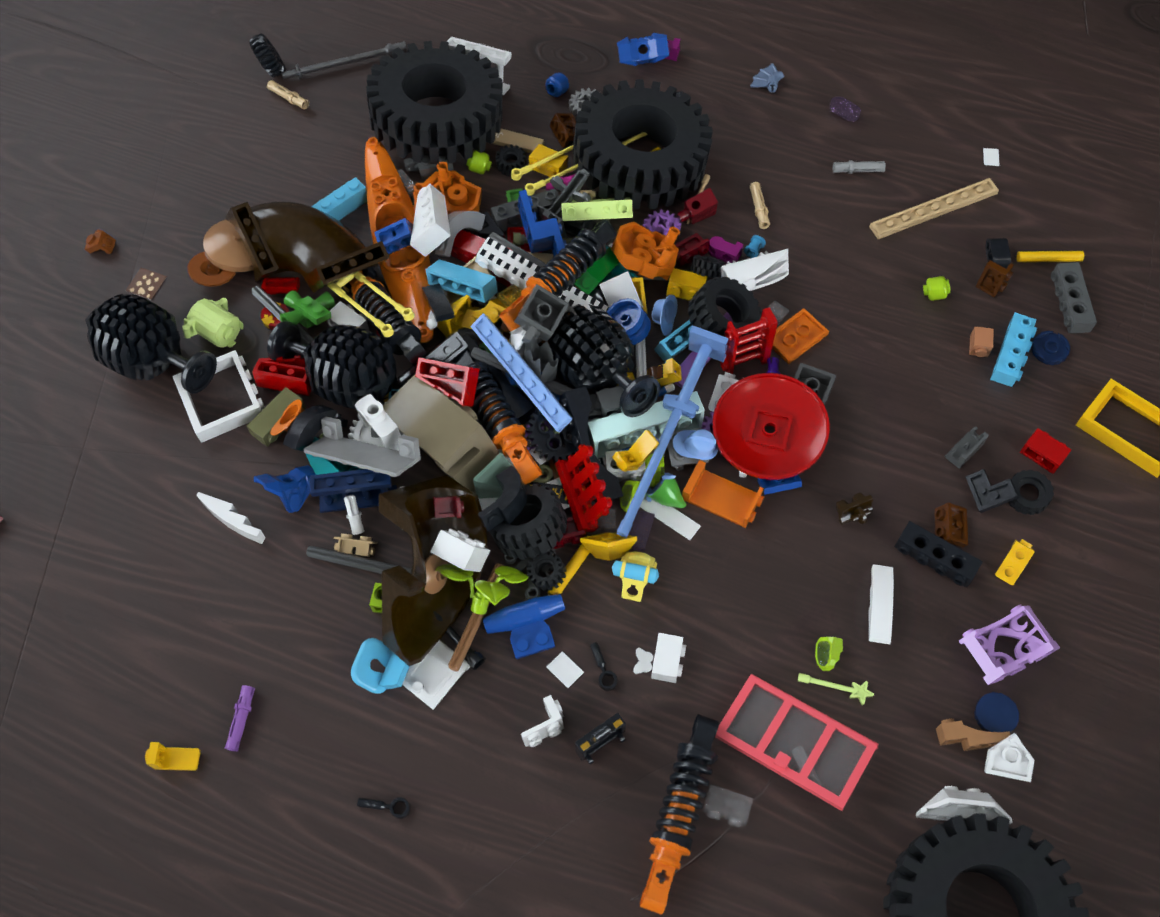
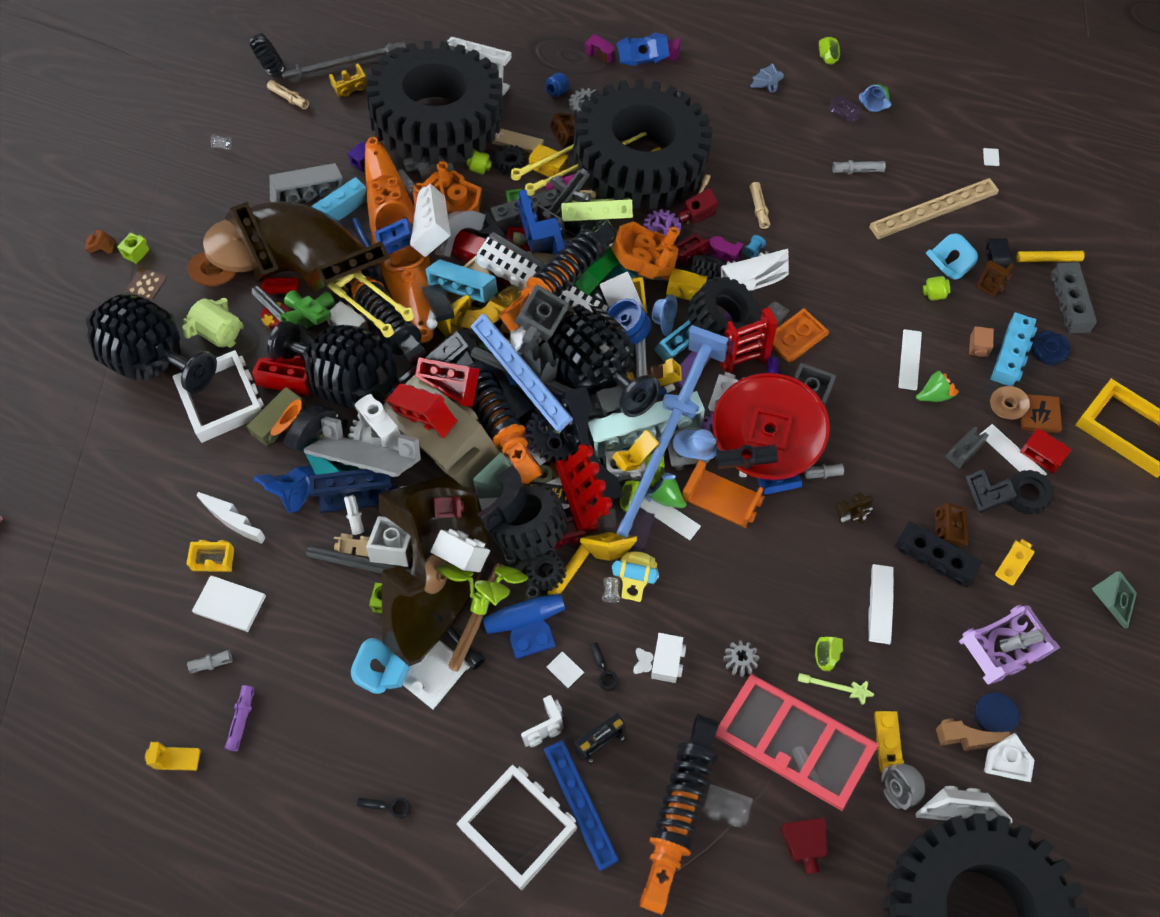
none -> lime brick [117,232,150,264]
none -> yellow window [186,540,235,572]
none -> light grey pin [187,650,233,674]
none -> white tile [192,576,266,632]
none -> clear bush [210,134,232,151]
none -> light grey wedge [269,163,342,203]
none -> yellow window [329,64,367,97]
none -> dark purple brick [348,141,366,172]
none -> blue bar [351,218,371,247]
none -> white brick [366,516,413,567]
none -> red wedge [386,383,457,439]
none -> white window [457,764,577,891]
none -> blue tile [544,740,619,872]
none -> magenta leg [584,34,614,63]
none -> clear bush [602,577,621,603]
none -> black piece [716,445,778,469]
none -> light grey gear [723,640,759,677]
none -> dark red torso [780,818,827,875]
none -> light grey axle [804,463,844,479]
none -> lime rock [818,37,840,65]
none -> medium blue hat [859,84,892,112]
none -> yellow plate [874,711,904,772]
none -> light grey cylinder [881,763,925,810]
none -> white sticker [898,329,922,390]
none -> bright green hat [916,370,959,402]
none -> medium azure piece [926,233,978,280]
none -> white sticker [979,424,1047,475]
none -> medium nougat dish [990,386,1030,420]
none -> light grey axle [999,629,1045,653]
none -> dark orange tile [1020,394,1062,433]
none -> sand green slope [1092,572,1137,629]

